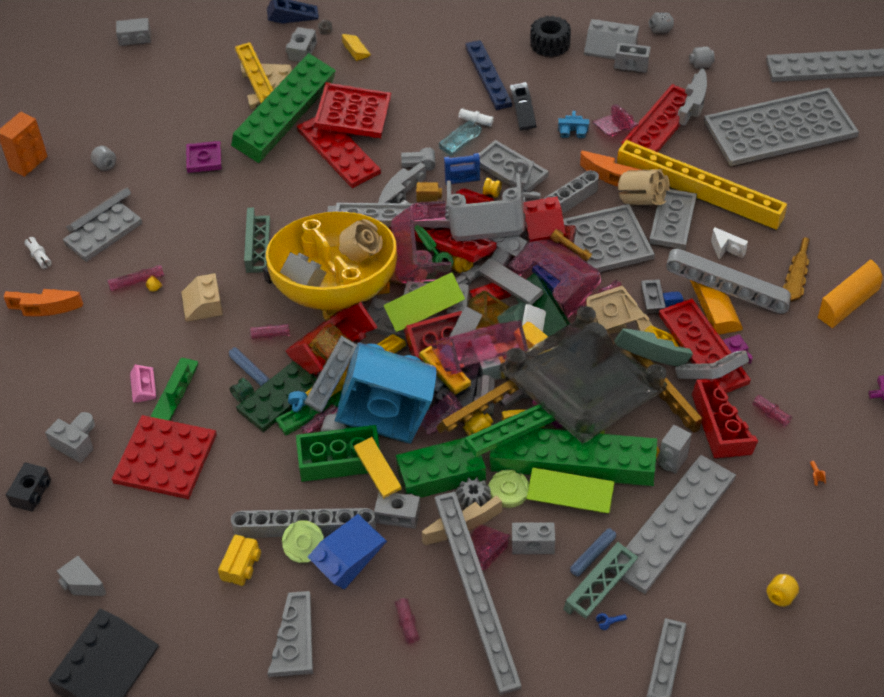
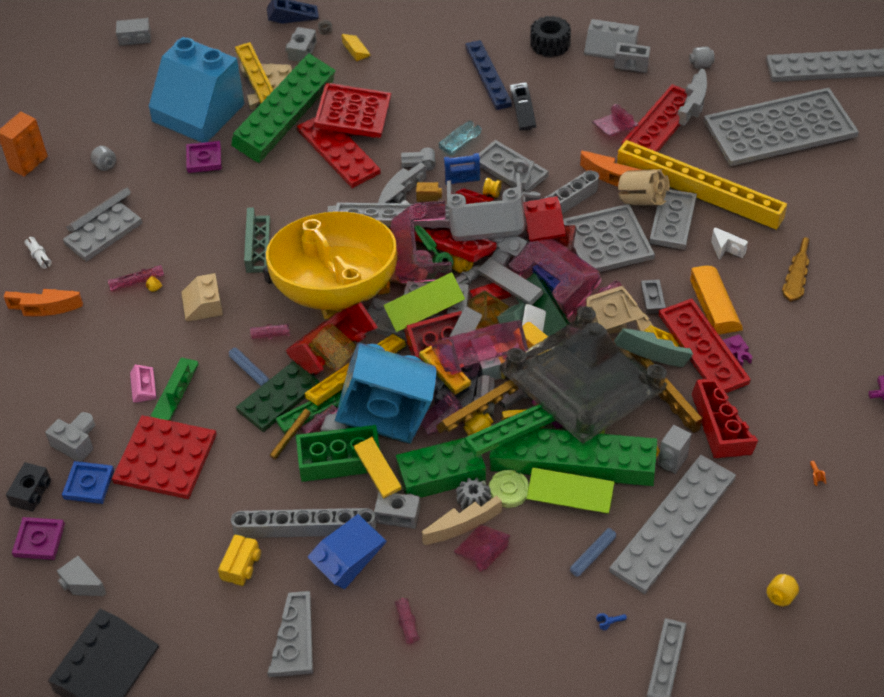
clear green wheel [229,378,254,402] -> none
light grey brick [280,252,327,287] -> none
yellowish green tile [282,520,324,563] -> none
dark azure tile [288,391,308,412] -> none
light grey tile [304,336,357,413] -> none
tan brick [339,219,383,264] -> none
light grey plate [435,491,522,695] -> none
white pin [459,108,494,127] -> none
light grey brick [512,523,555,554] -> none
pearl gold bar [550,229,592,263] -> none
dark azure hips [558,111,589,138] -> none
sand green fence [563,542,638,619] -> none
light grey head [649,12,674,34] -> none
blue slope [663,291,684,308] -> none
light grey beam [666,249,791,314] -> none
light grey beam [675,350,749,379] -> none
clear pink pin [753,394,792,427] -> none
light orange brick [818,259,883,328] -> none
none -> magenta plate [12,517,65,560]
none -> blue plate [62,461,114,504]
none -> dark azure slope [149,37,245,143]
none -> pearl gold bar [269,409,311,460]

